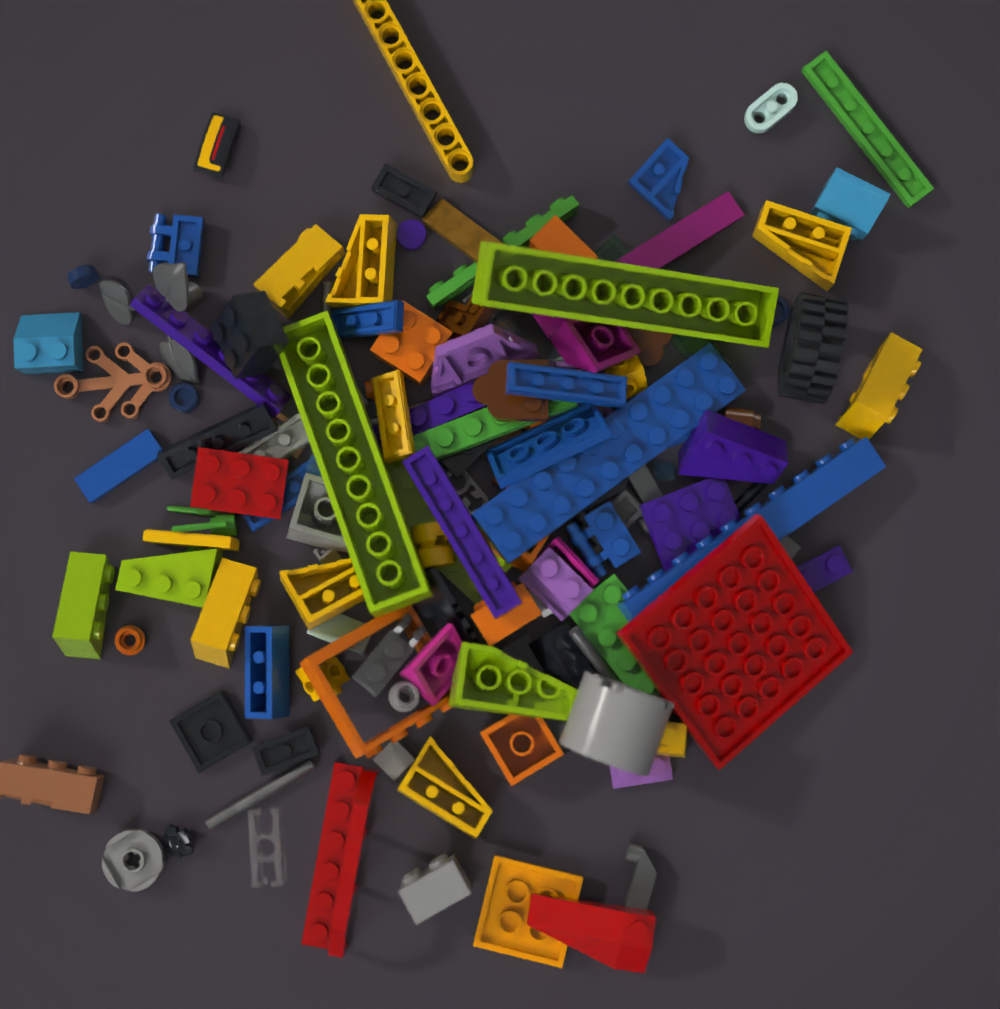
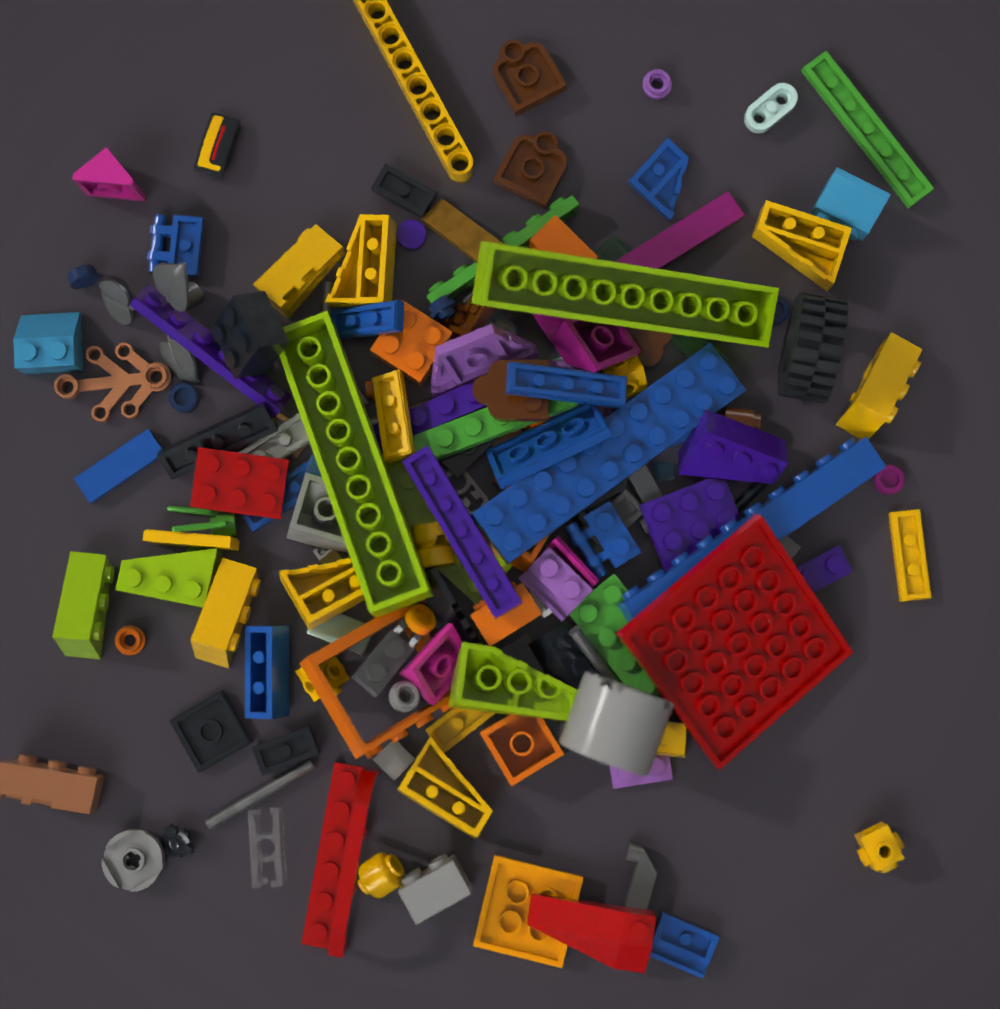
none -> dark pink slope [72,147,146,201]
none -> yellow head [358,852,404,899]
none -> light orange tile [405,604,436,635]
none -> yellow tile [425,707,495,753]
none -> dark blue plate [428,295,457,322]
none -> reddish brown plate [493,40,567,116]
none -> reddish brown plate [493,131,567,209]
none -> medium lavender plate [643,69,672,99]
none -> blue plate [650,911,720,979]
none -> yellow brick [854,822,905,873]
none -> magenta tile [873,465,905,495]
none -> yellow tile [888,509,932,602]

